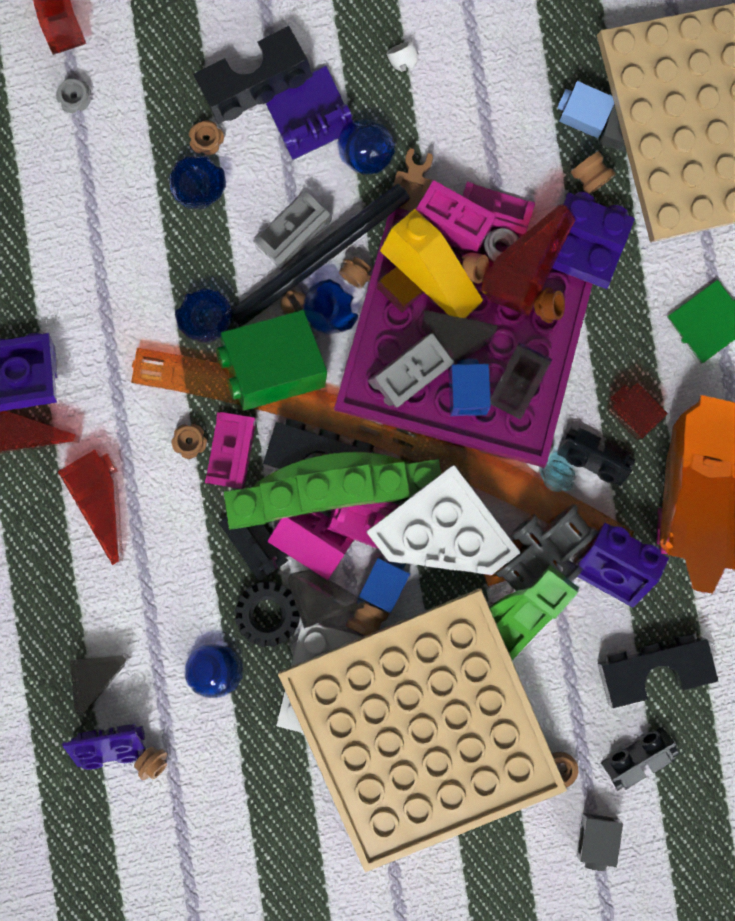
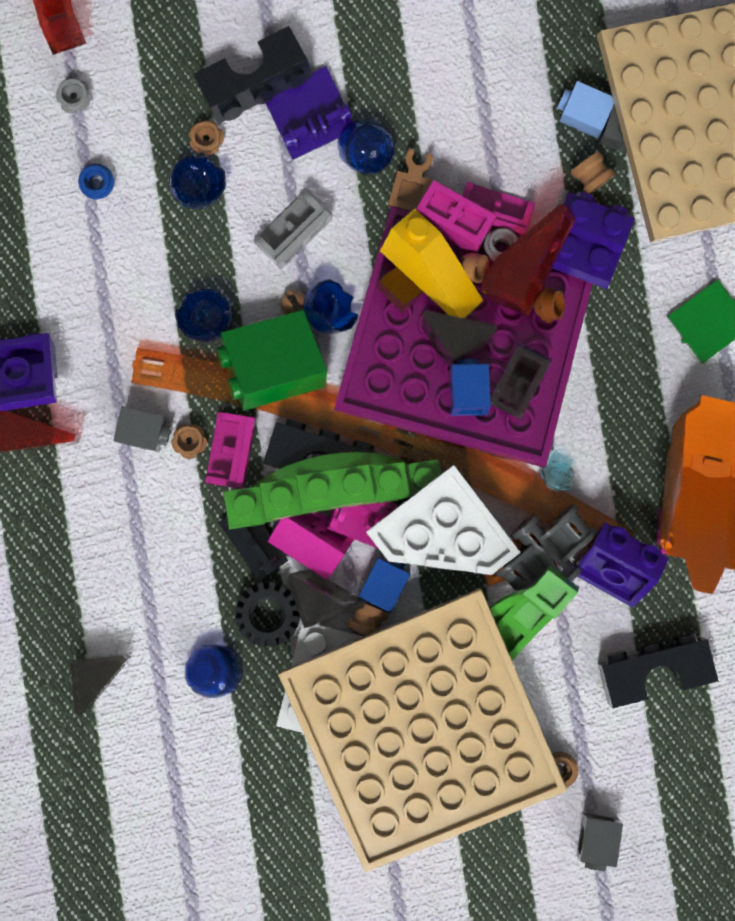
clear red slope [57,449,123,565] -> none
dark purple hinge [62,723,147,770] -> none
medium nougat plate [134,746,167,780] -> none
black axle [231,184,410,325] -> none
medium nougat plate [339,257,371,289] -> none
light grey hinge [367,333,454,408] -> none
white hinge [386,41,417,72] -> none
black hinge [557,427,636,486] -> none
black hinge [601,727,679,791] -> none
clear red brick [608,383,668,440] -> none
none -> blue plate [78,164,115,200]
none -> dark grey brick [113,406,171,453]

